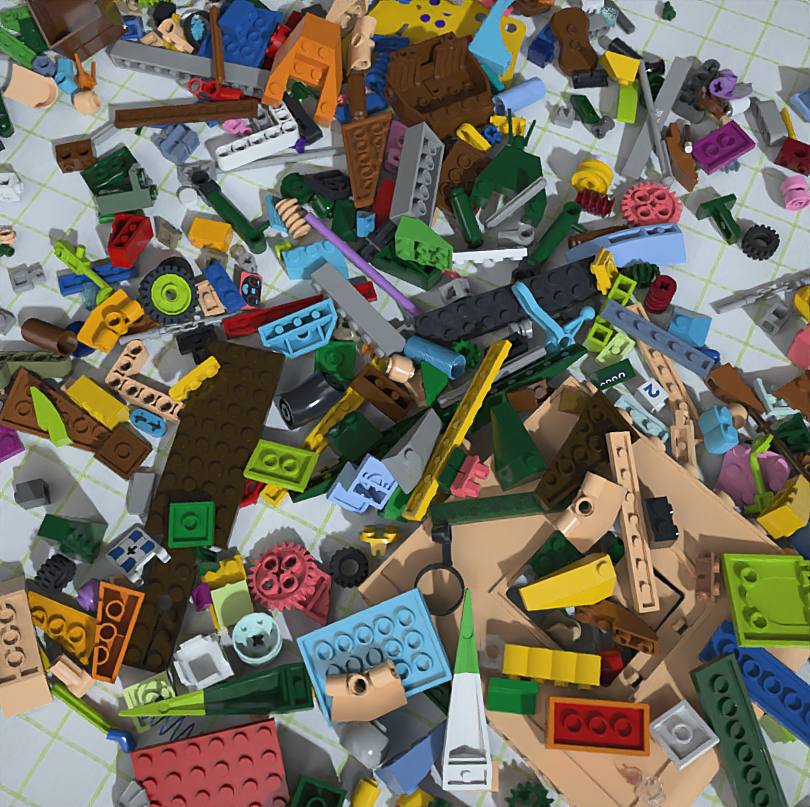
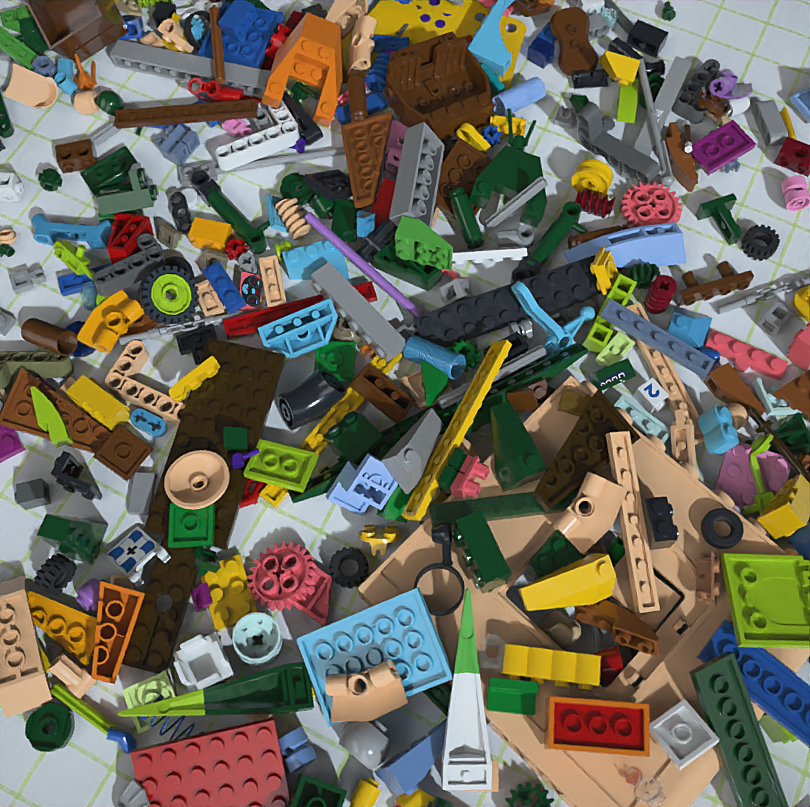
yellowish green piece [210,580,255,629] -> none
light nougat head [384,354,415,383] -> none
none -> dark green plate [25,703,75,752]
none -> dark azure plate [31,214,113,249]
none -> dark green gear [38,168,63,192]
none -> black bracket [51,451,102,501]
none -> dark grey beam [93,234,167,297]
none -> dark green hair [95,90,124,116]
none -> light nougat dish [164,450,230,509]
none -> black piece [170,192,192,234]
none -> dark green slope [223,427,248,451]
none -> red gear [224,238,249,261]
none -> dark purple hand [231,448,260,469]
none -> light nougat plate [259,255,287,308]
none -> medium blue wheel [279,727,318,773]
none -> dark green brick [452,510,511,594]
none -> dark grey beam [576,102,661,184]
none -> black brick [626,19,669,58]
none -> reddish brown plate [675,261,754,307]
none -> black tyre [701,508,744,549]
none -> coral hinge [704,330,788,381]

